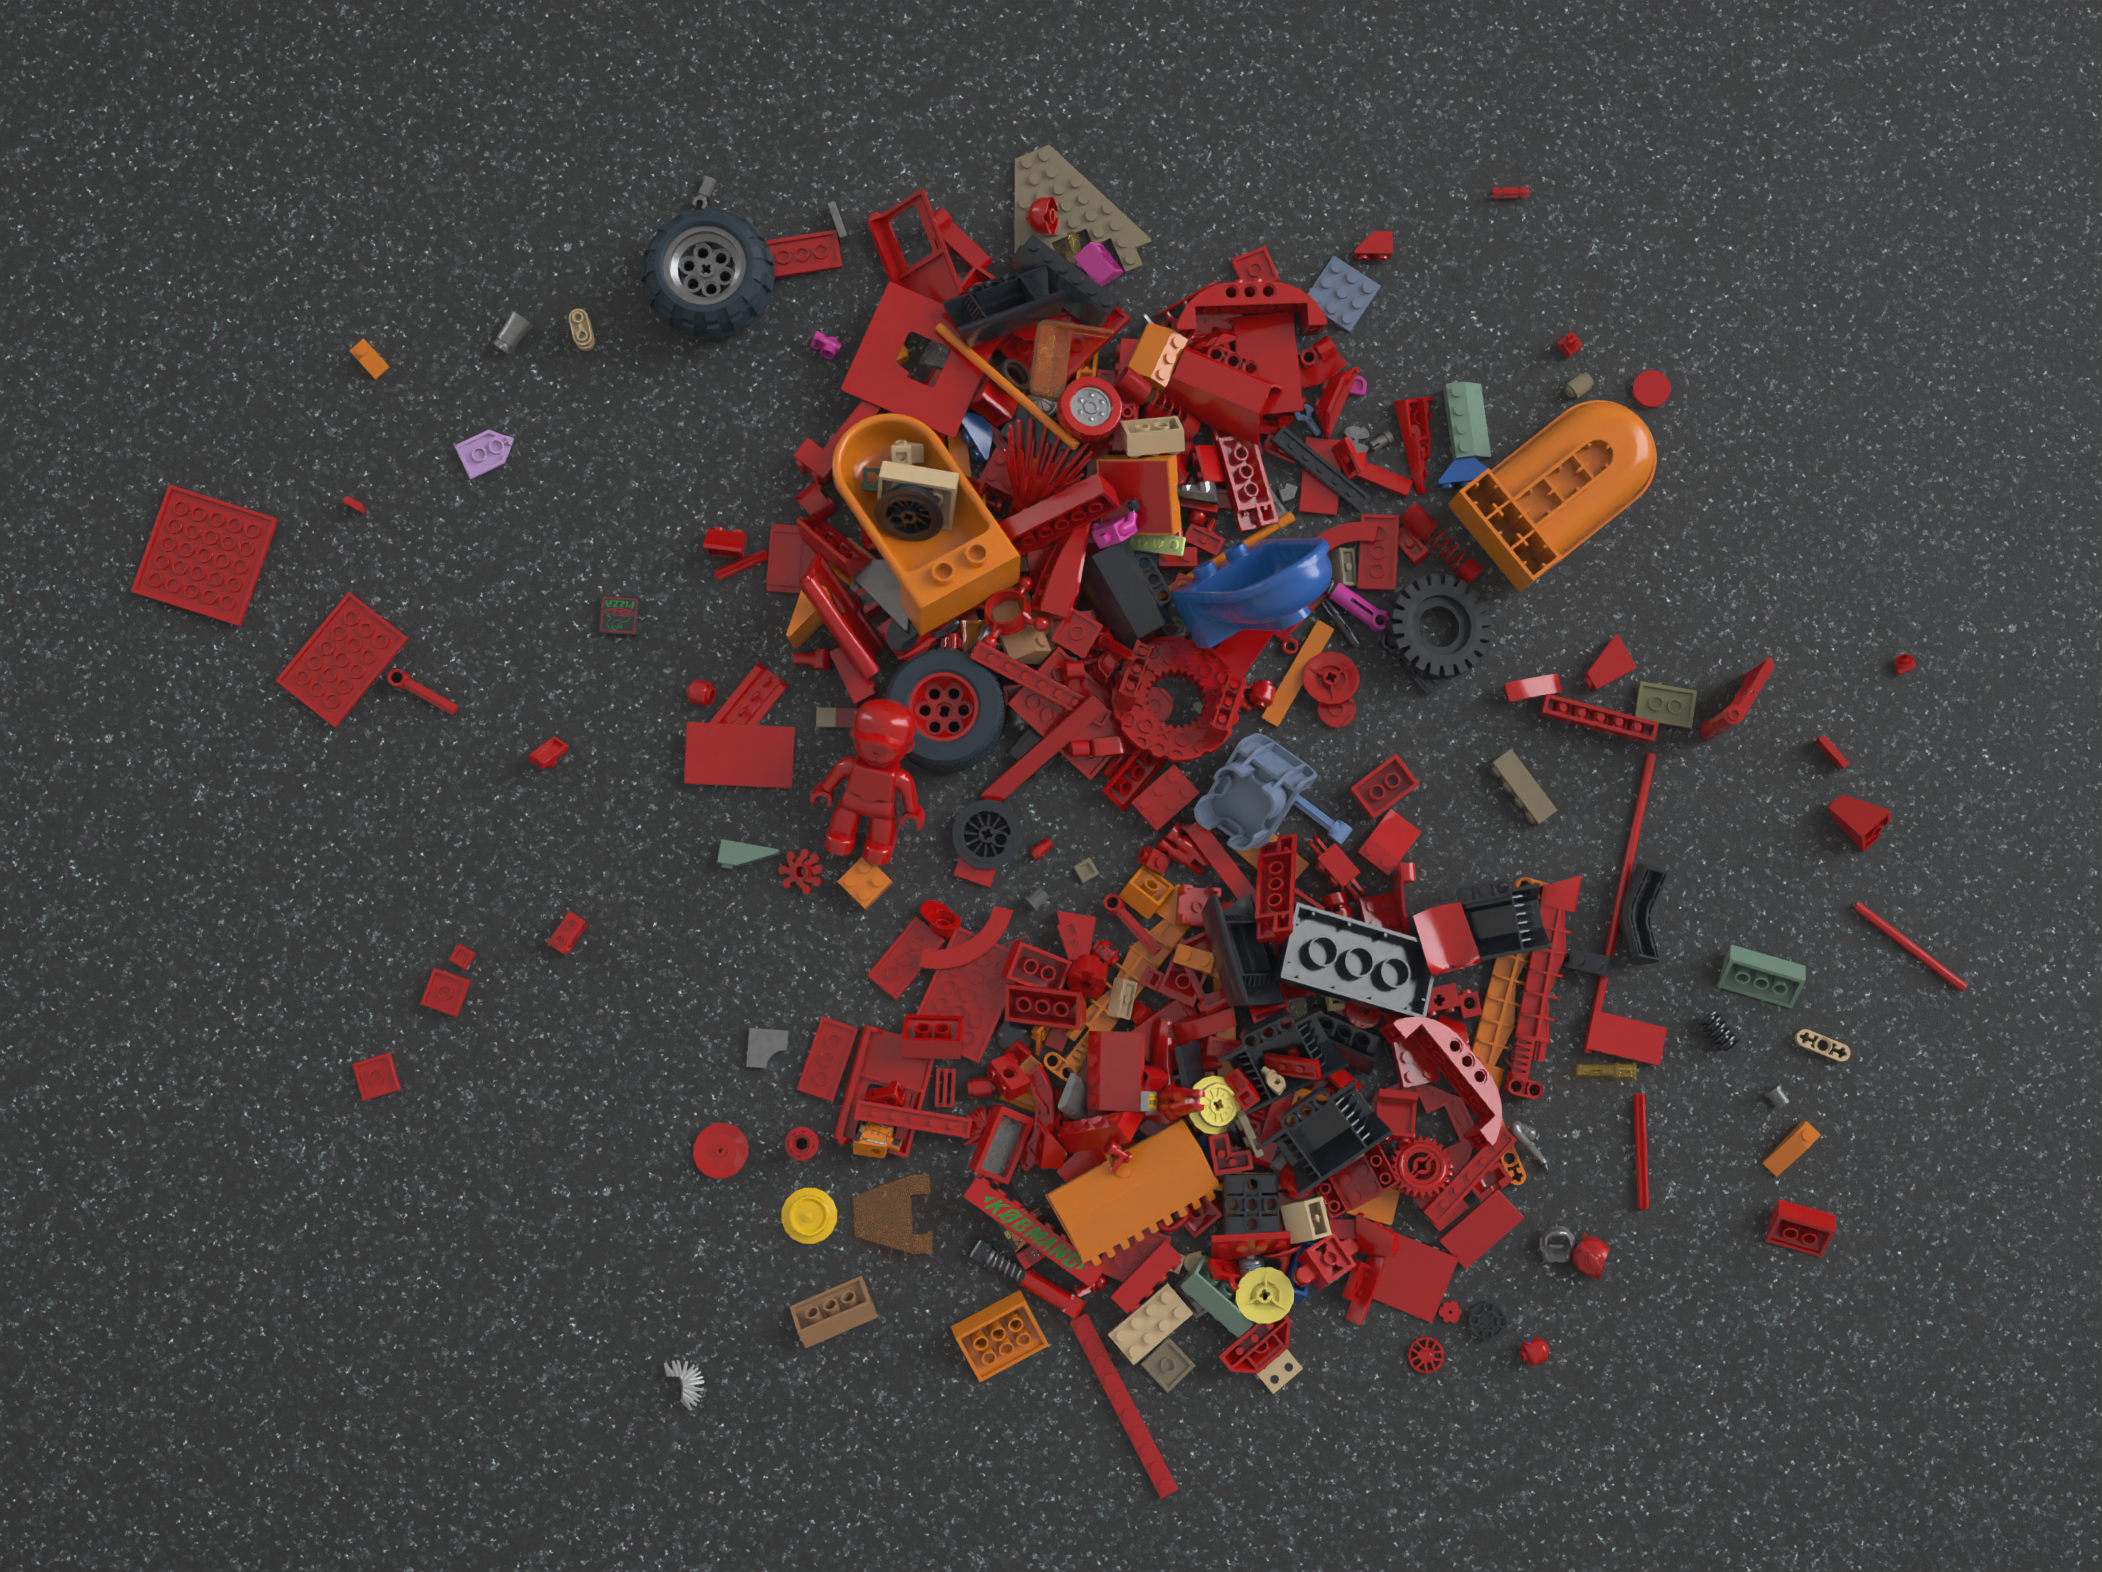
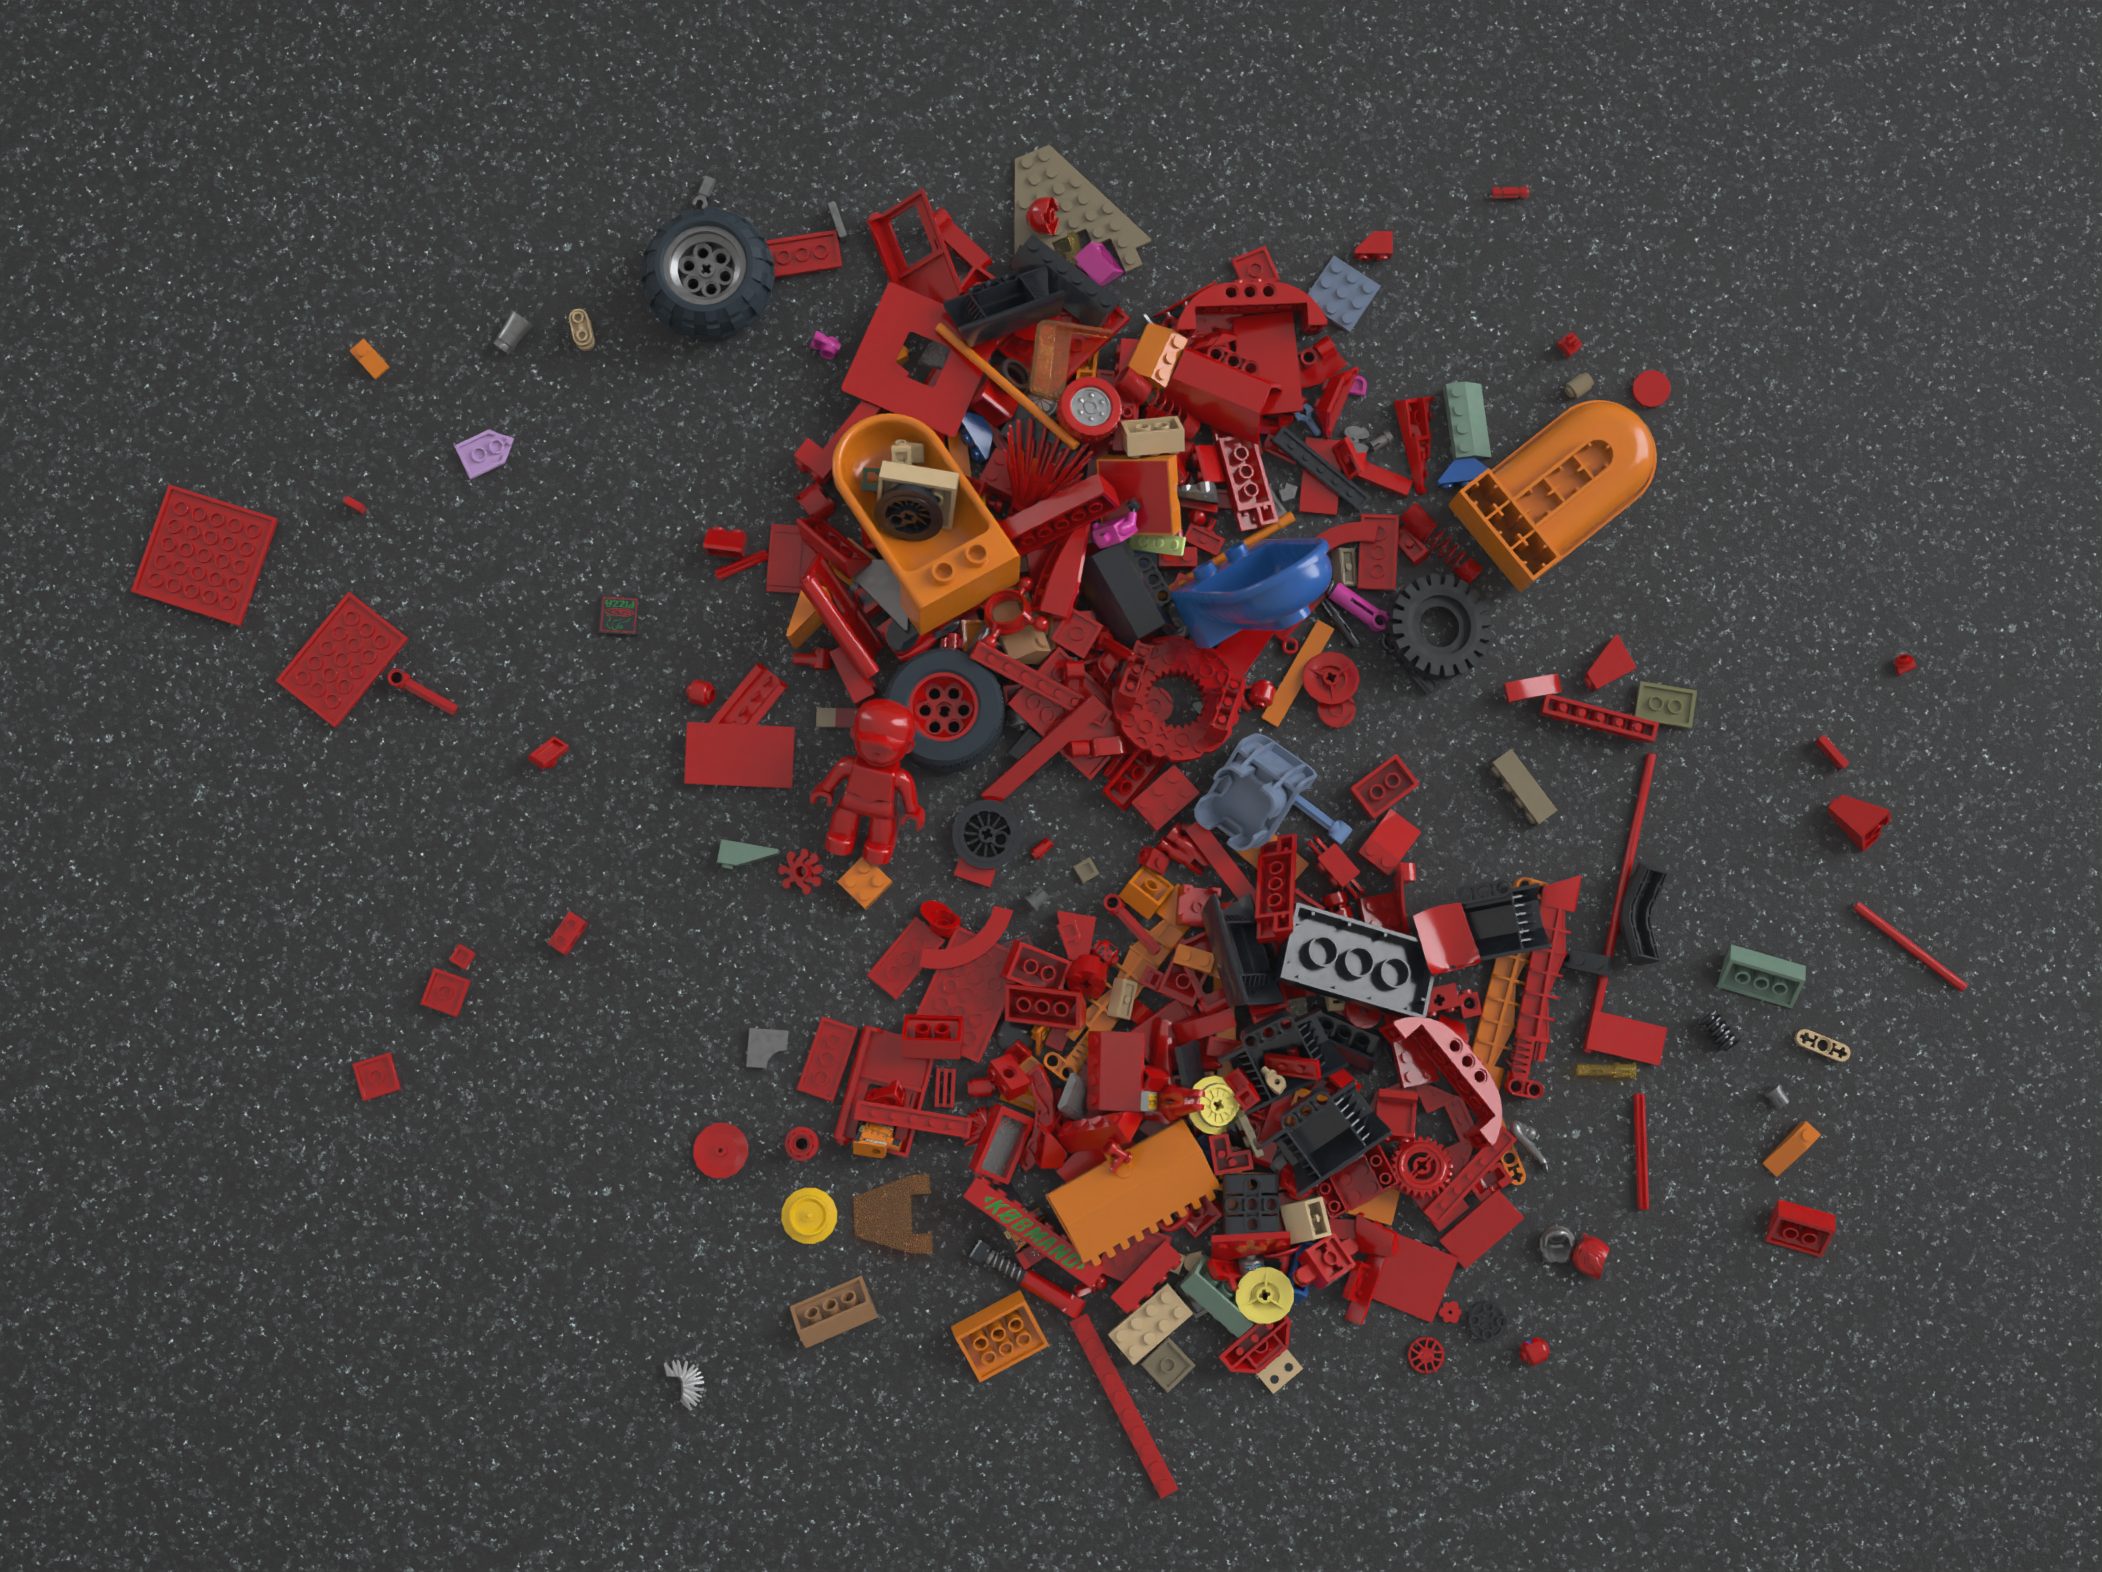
red piece [1699,657,1774,740] -> none

